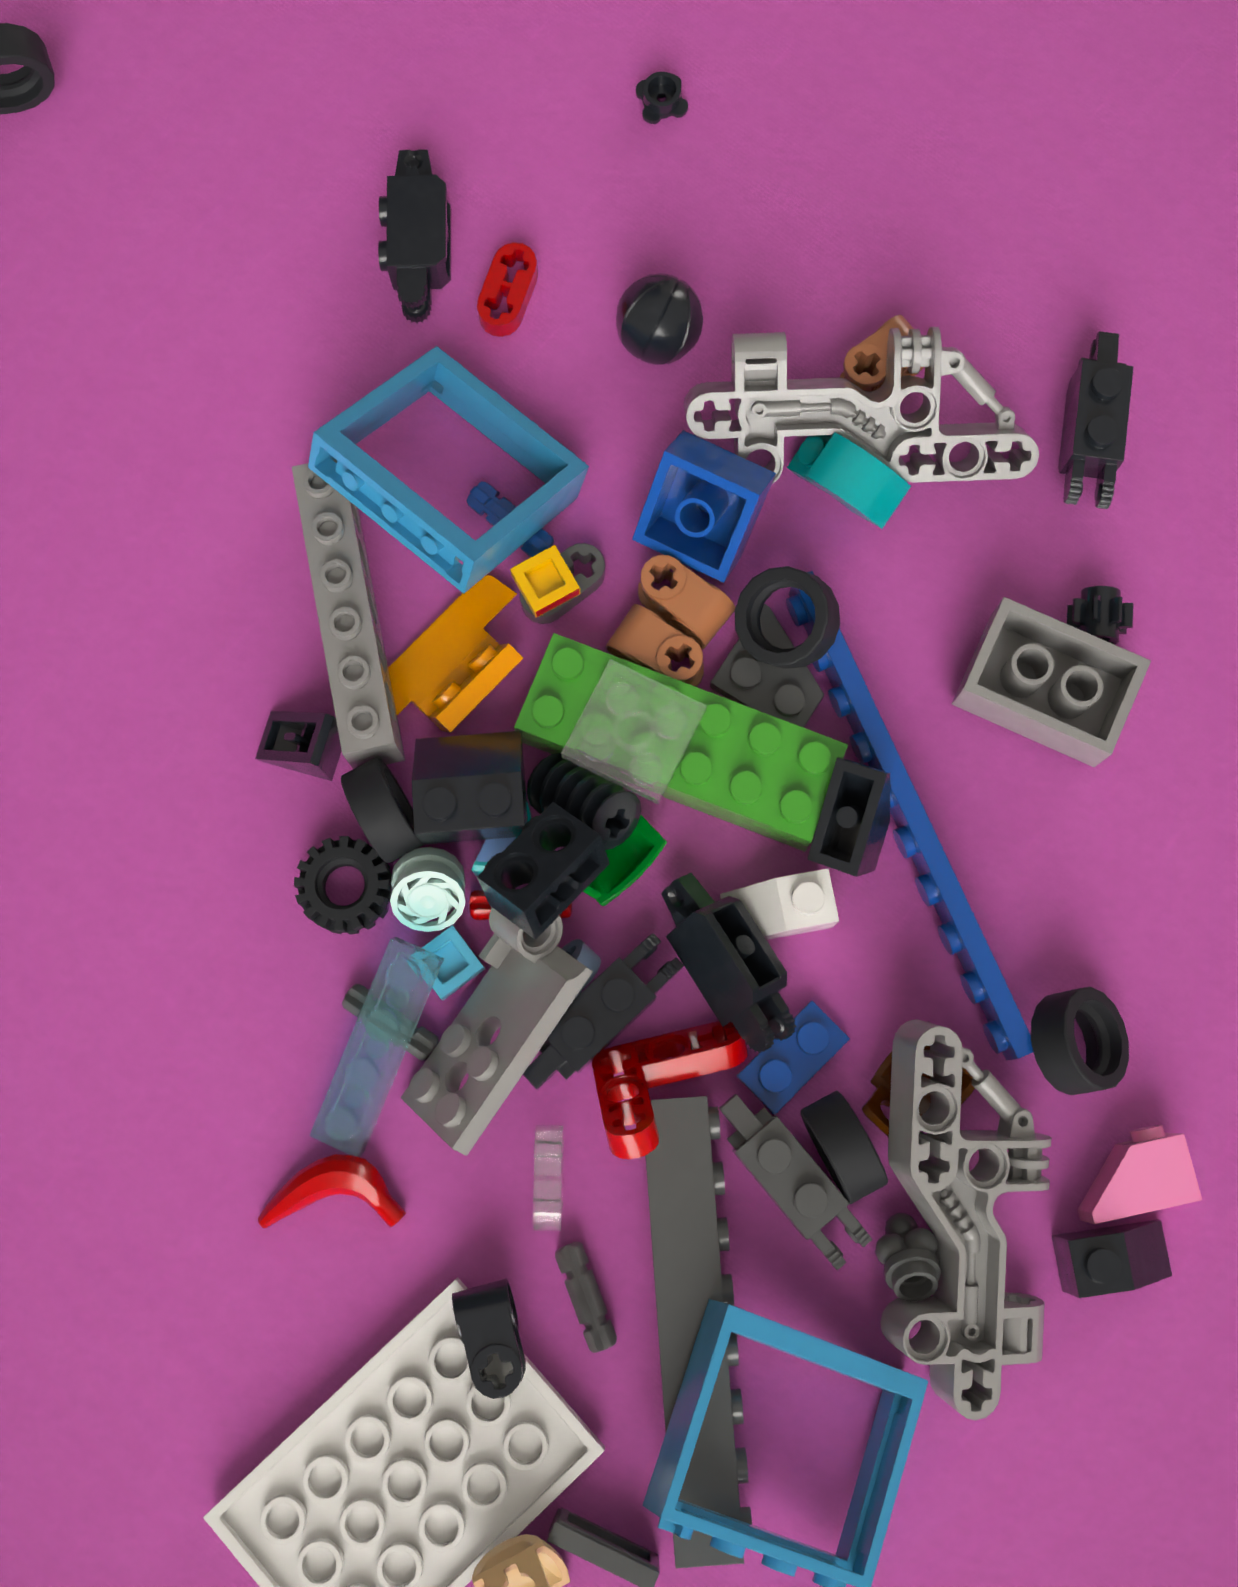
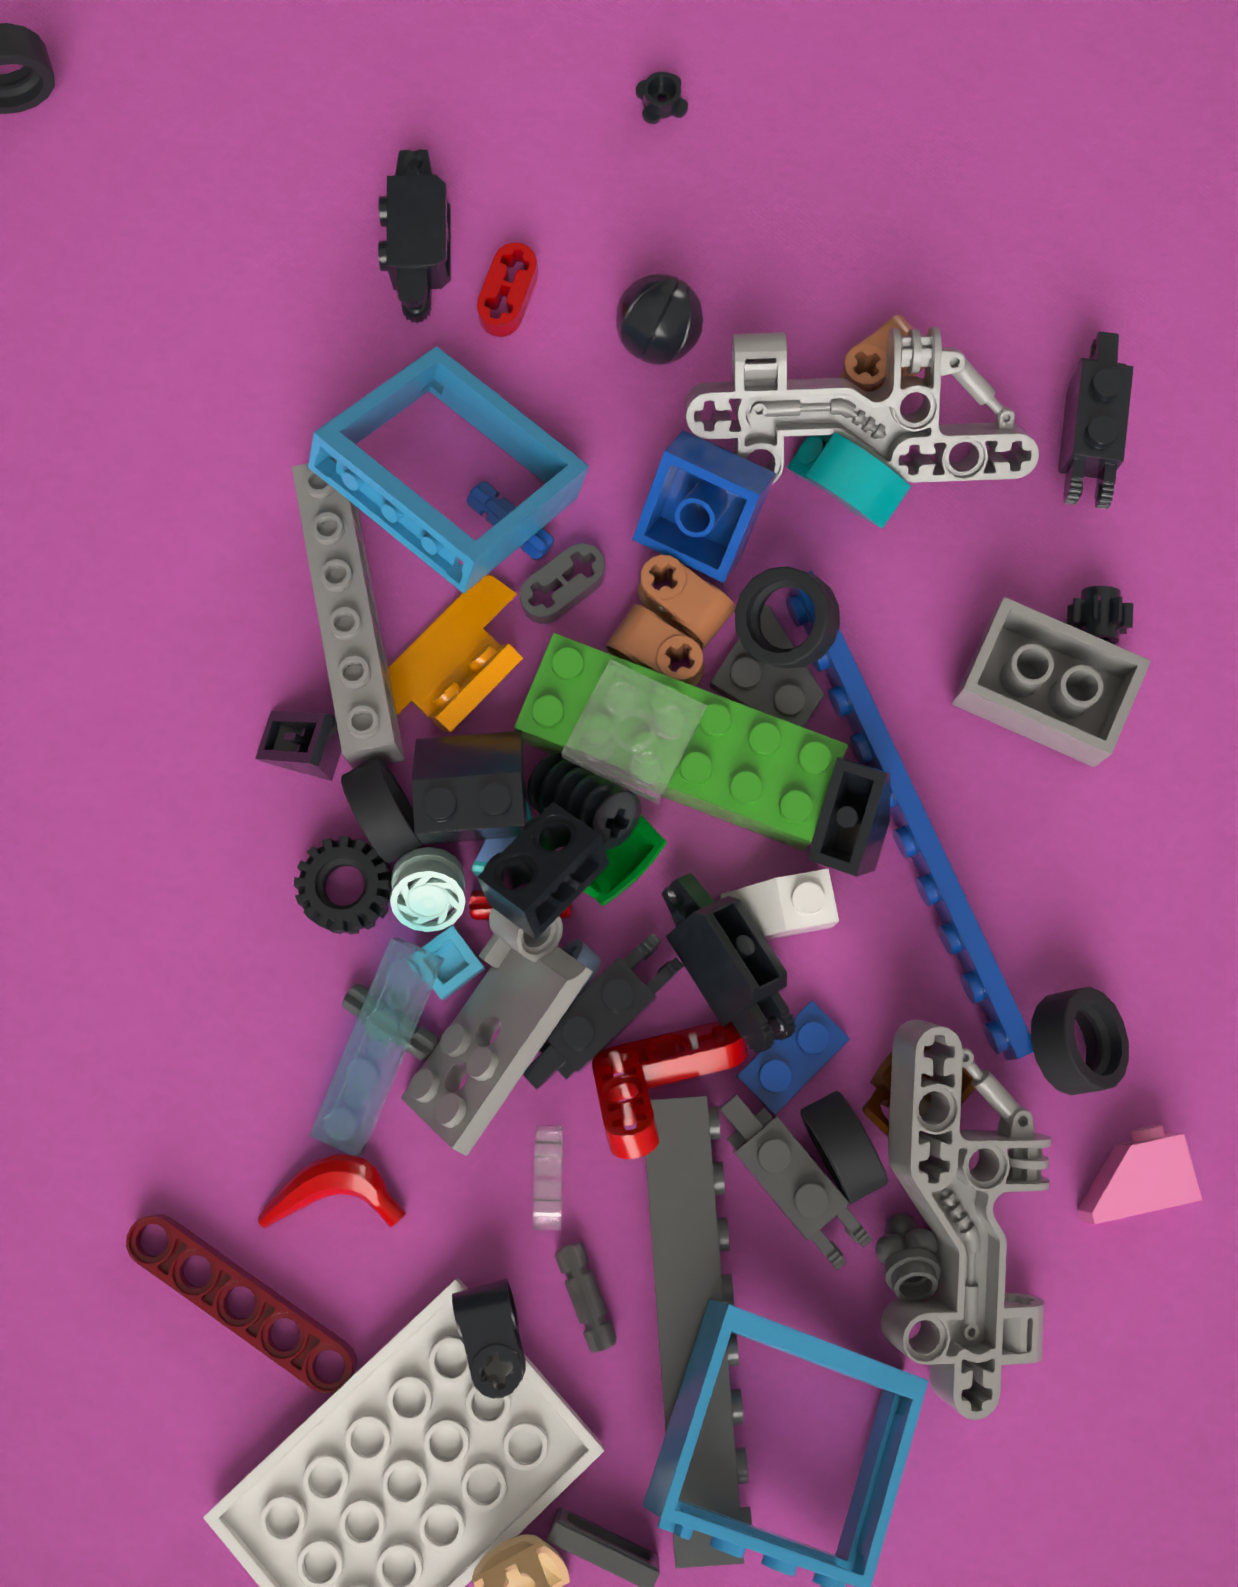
yellow plate [510,545,581,618] -> none
black slope [1052,1220,1172,1298] -> none
none -> dark red beam [126,1214,357,1393]

